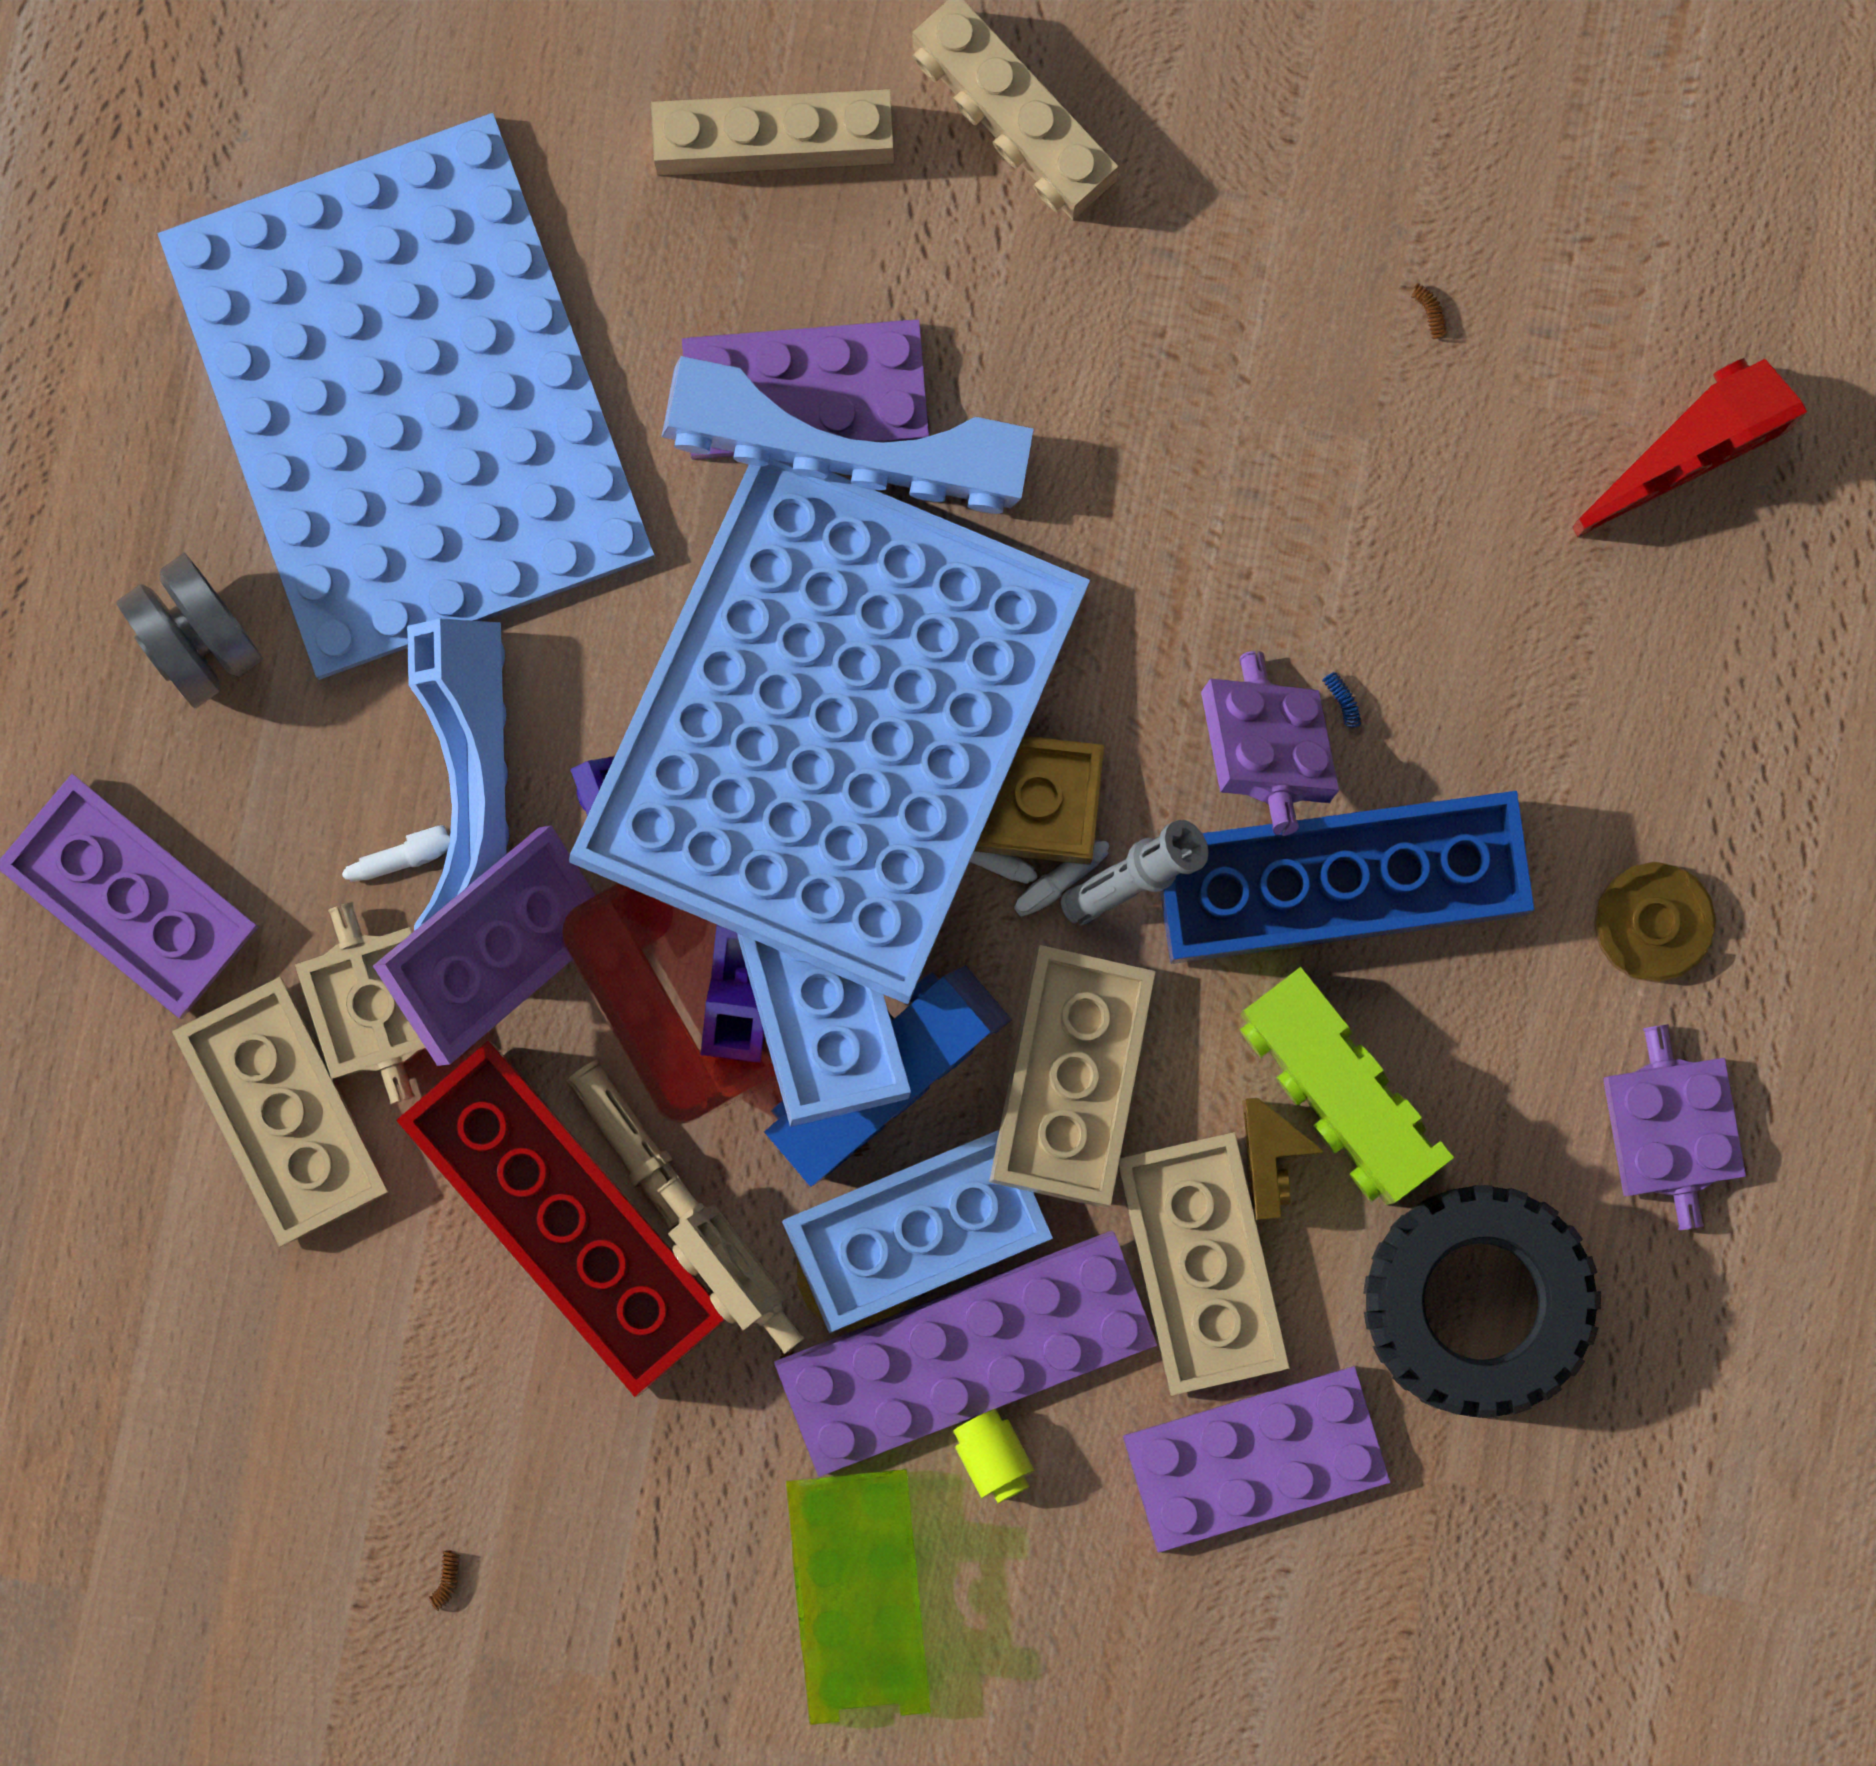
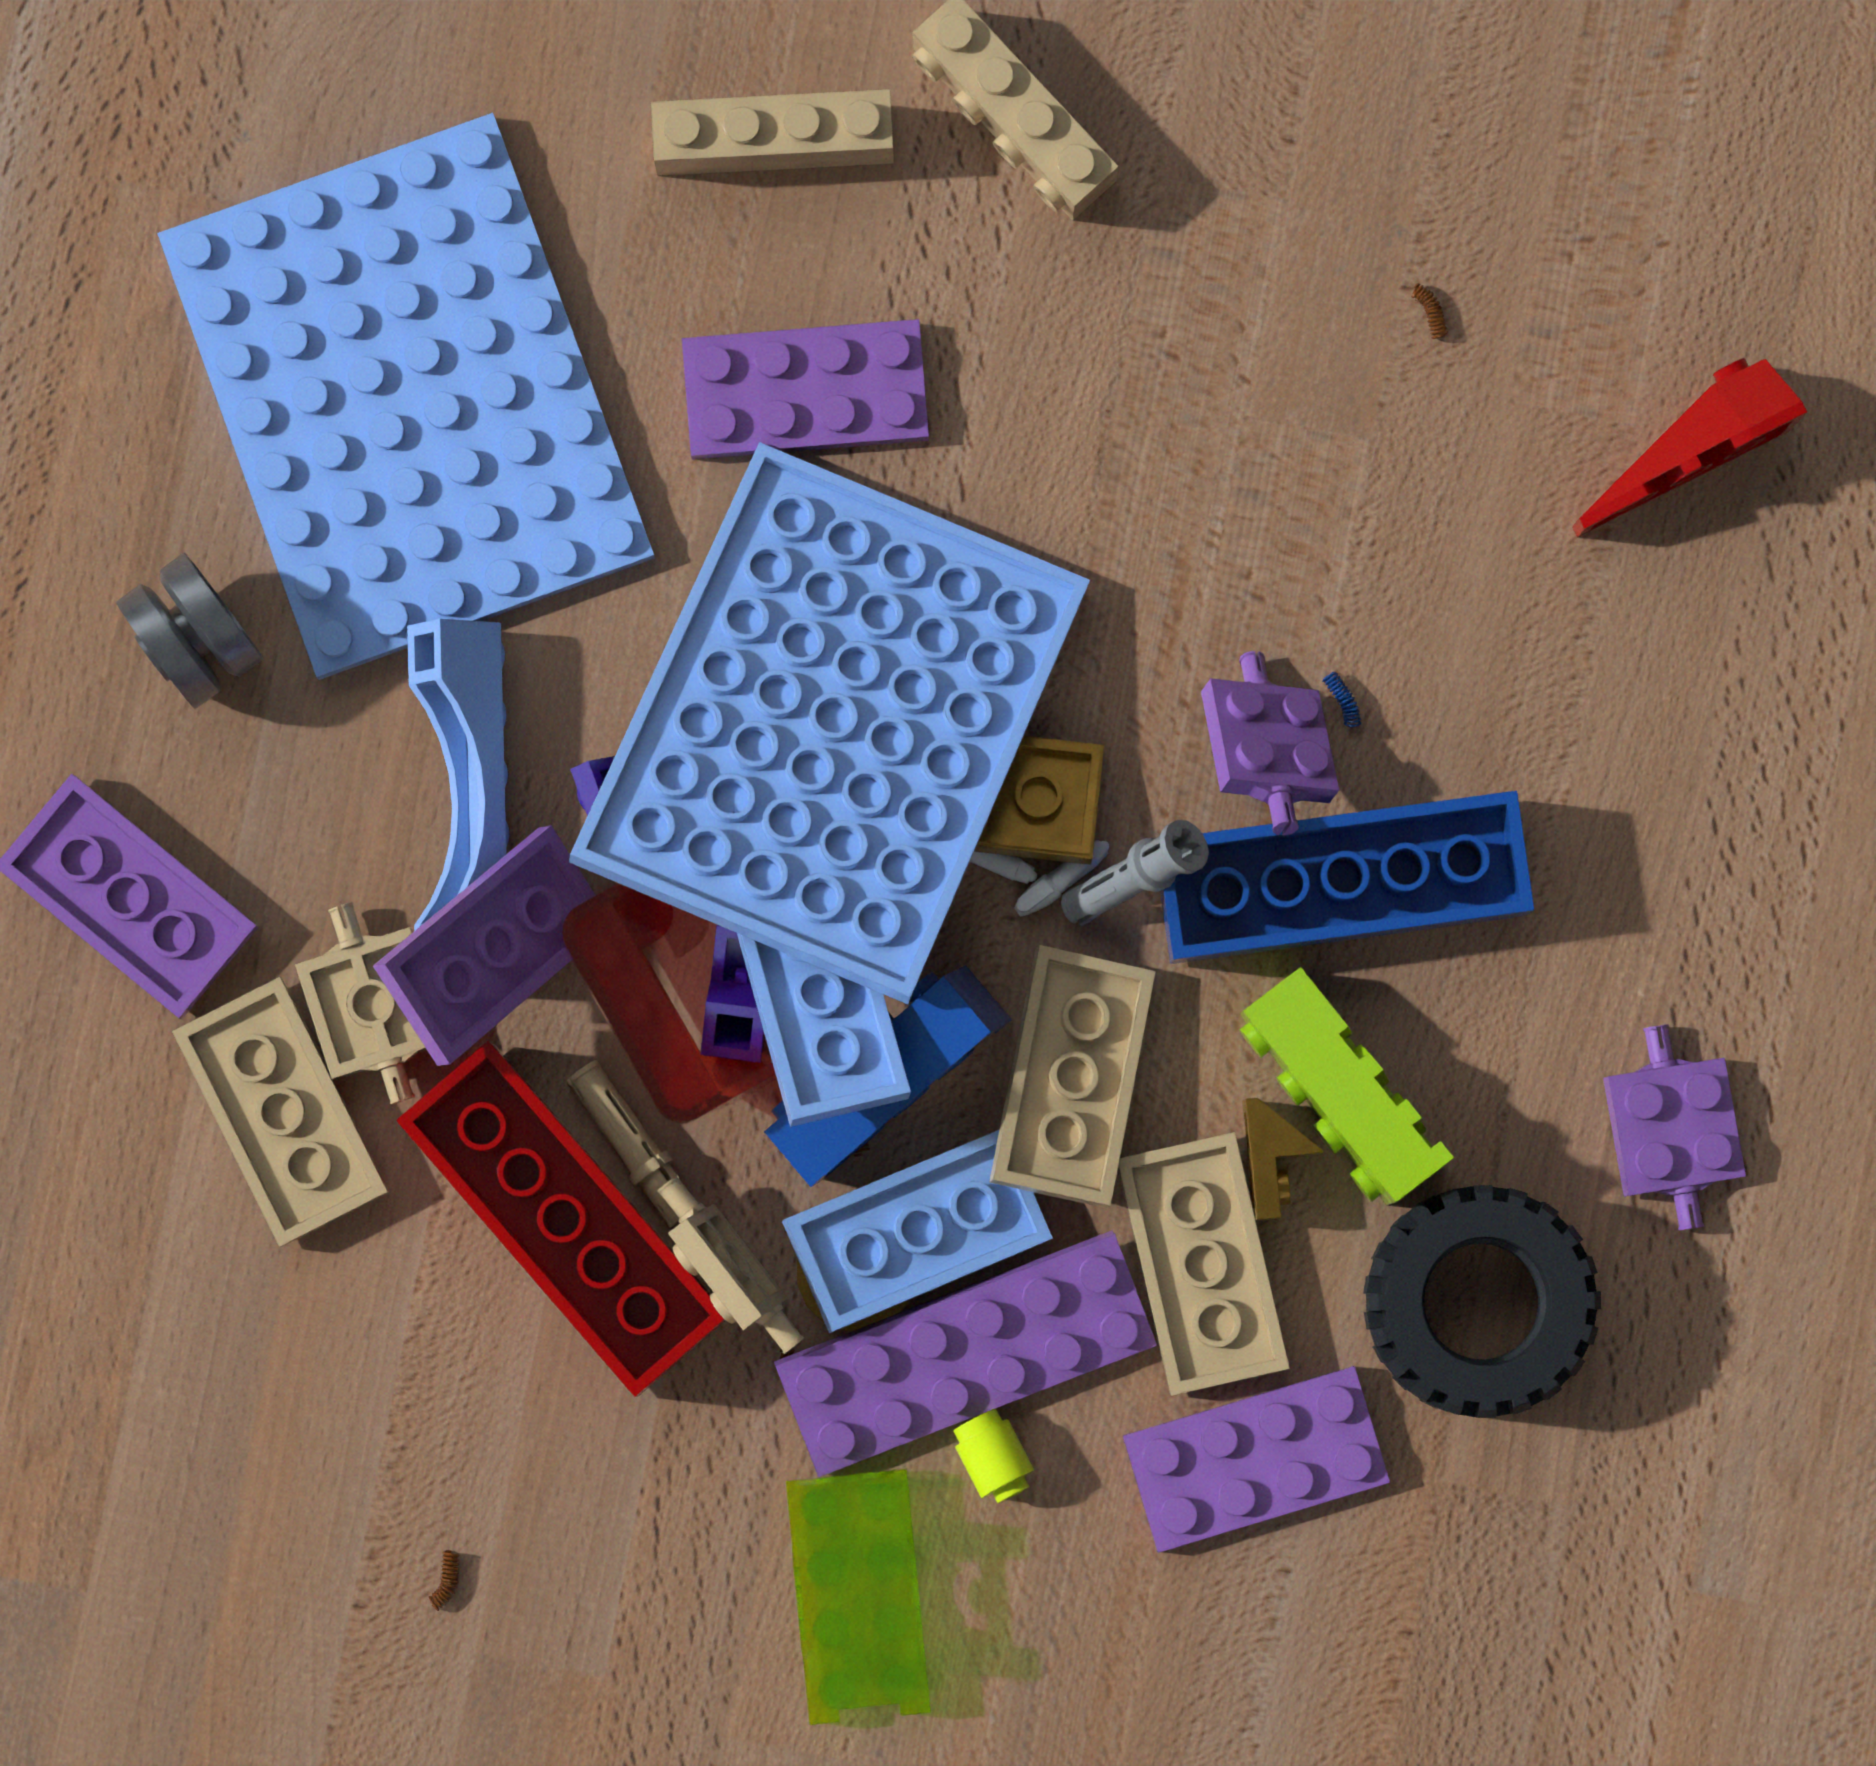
white piece [342,825,450,882] -> none
light blue arch [662,356,1034,514] -> none
pearl gold tile [1594,862,1716,983] -> none

